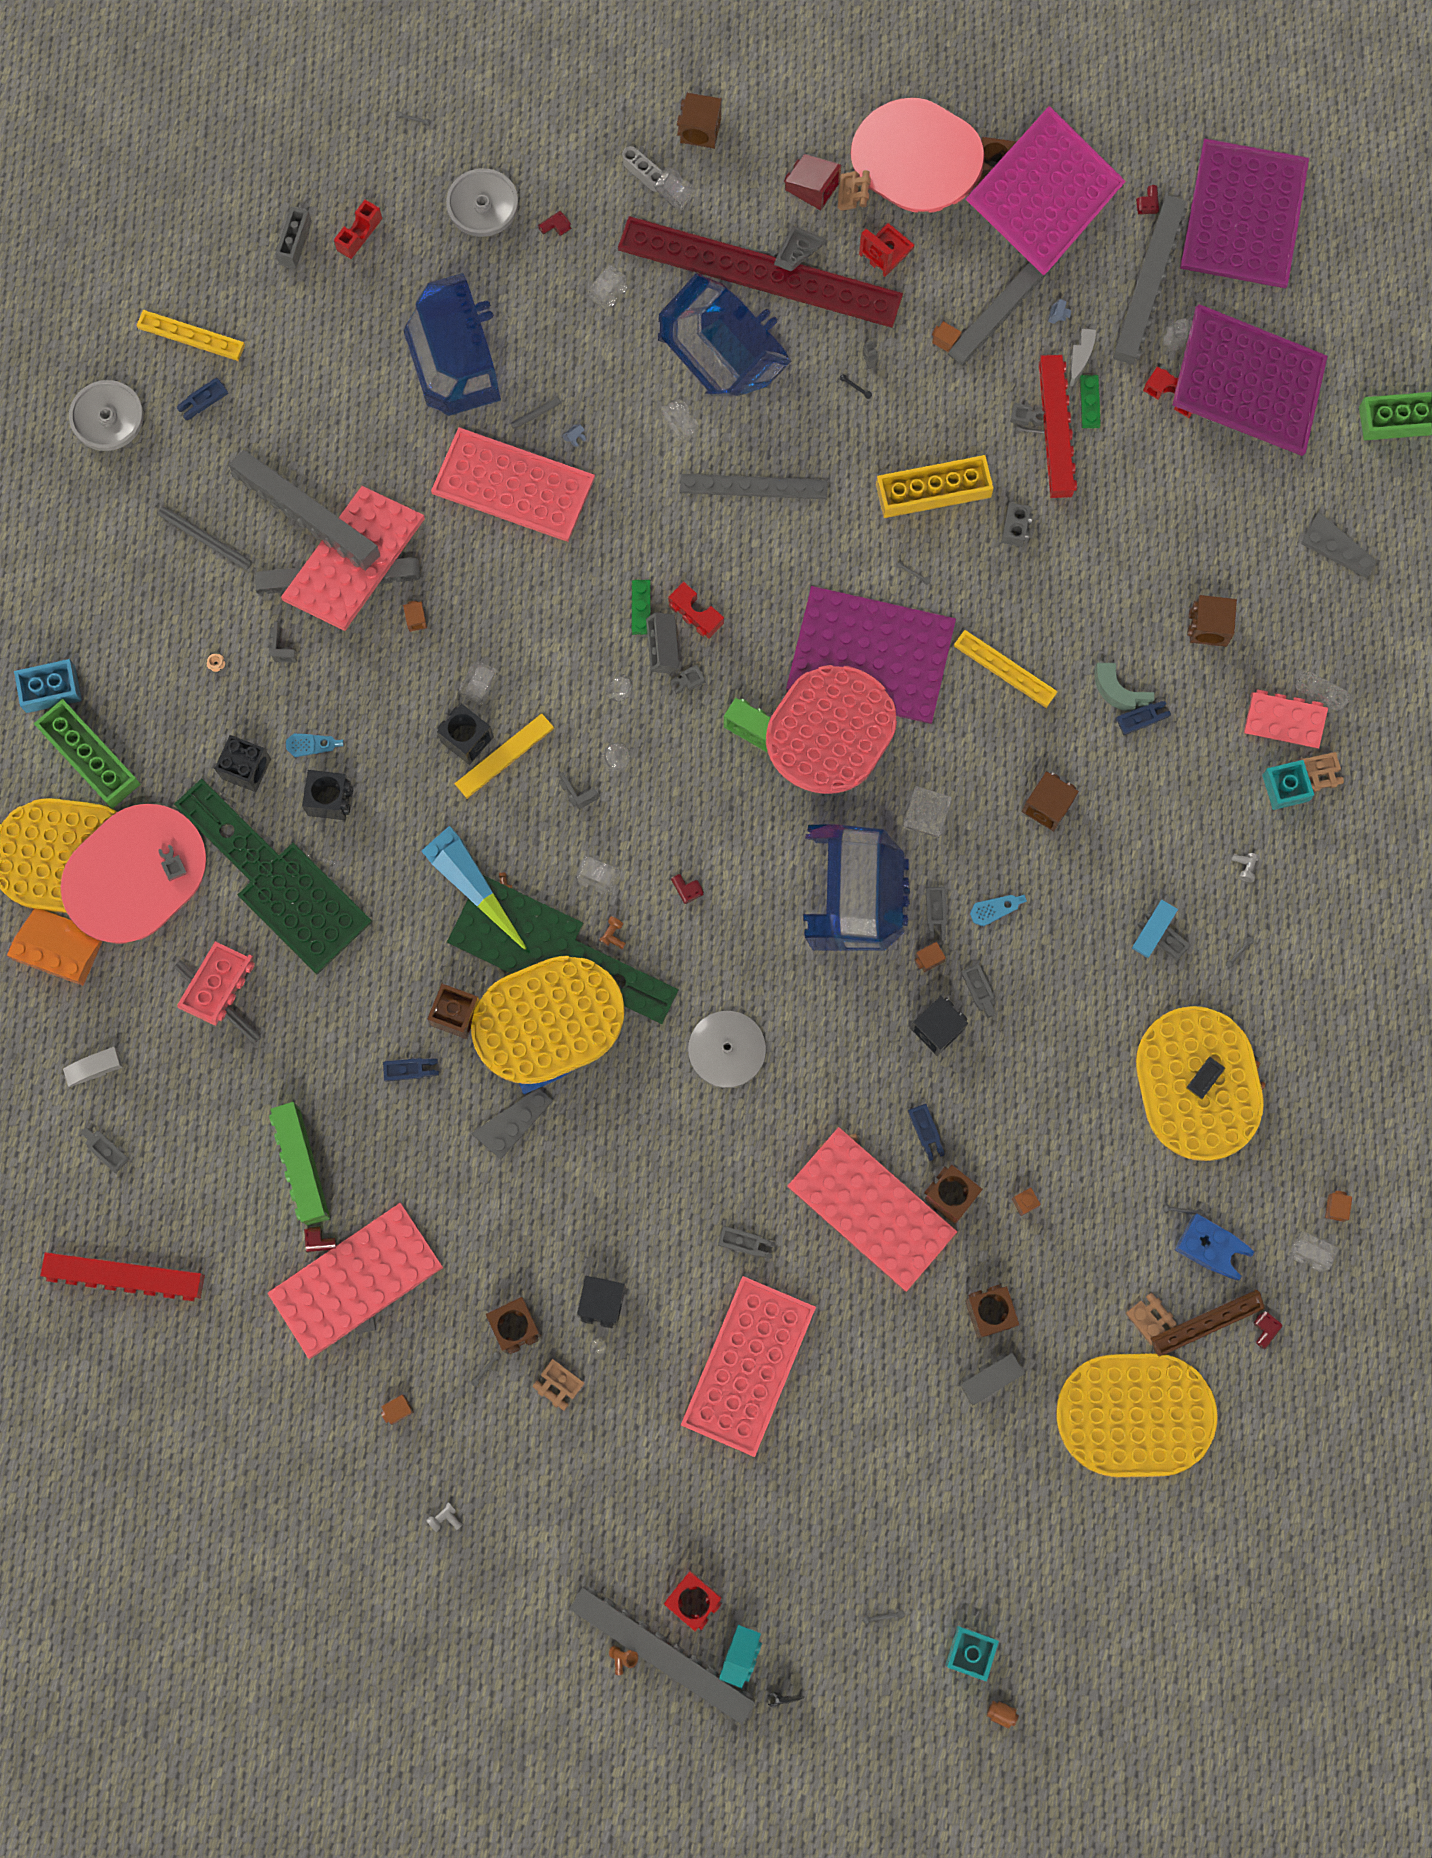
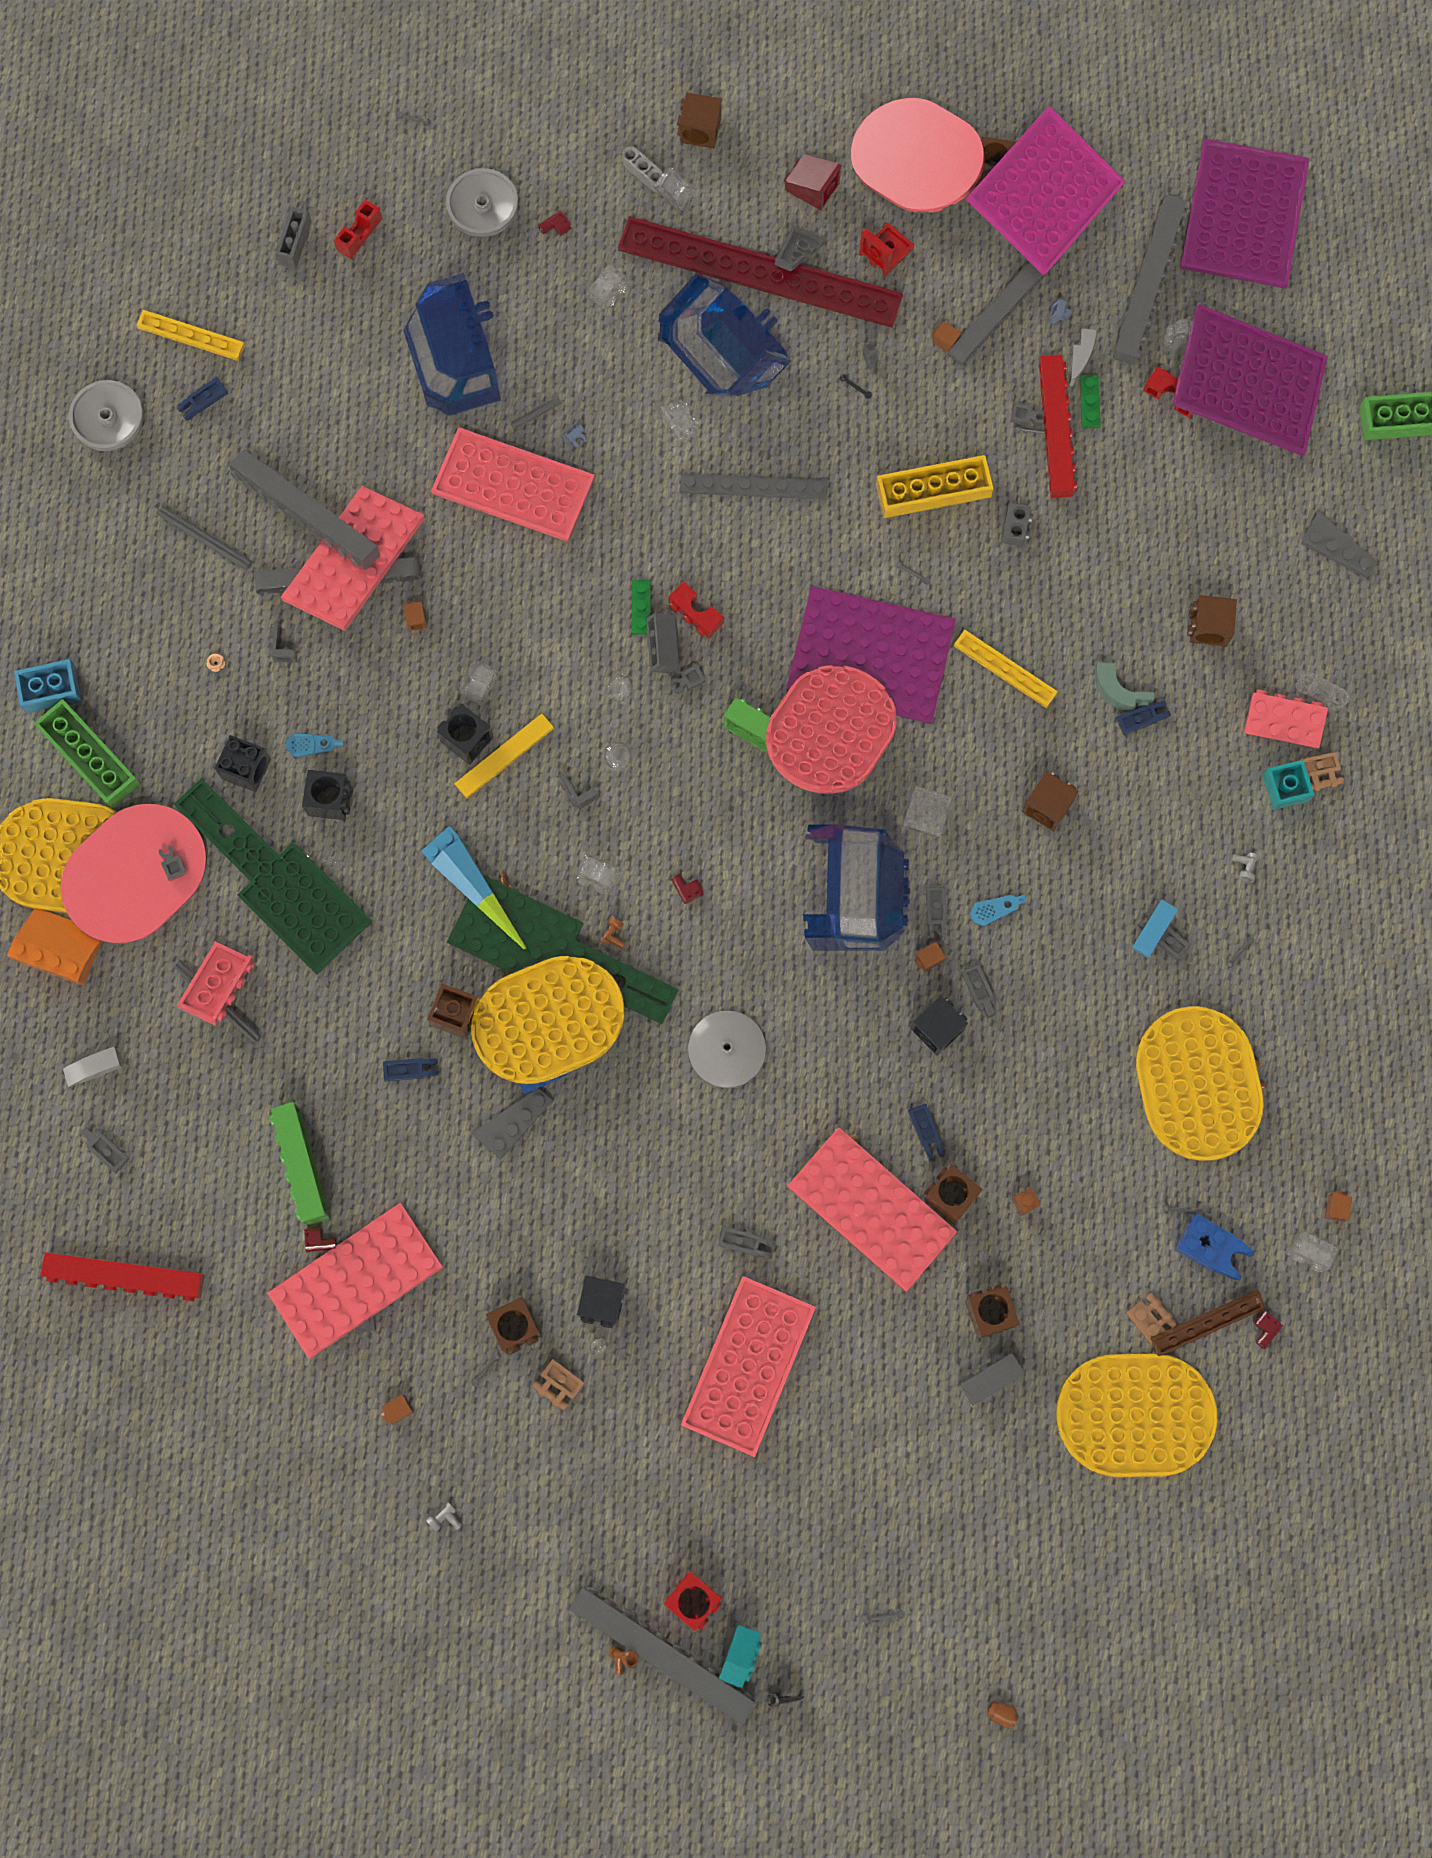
medium nougat plate [837,170,871,211] -> none
teal brick [945,1626,999,1682] -> none
dark red piece [1136,185,1159,214] -> none
black tile [1186,1056,1225,1100] -> none

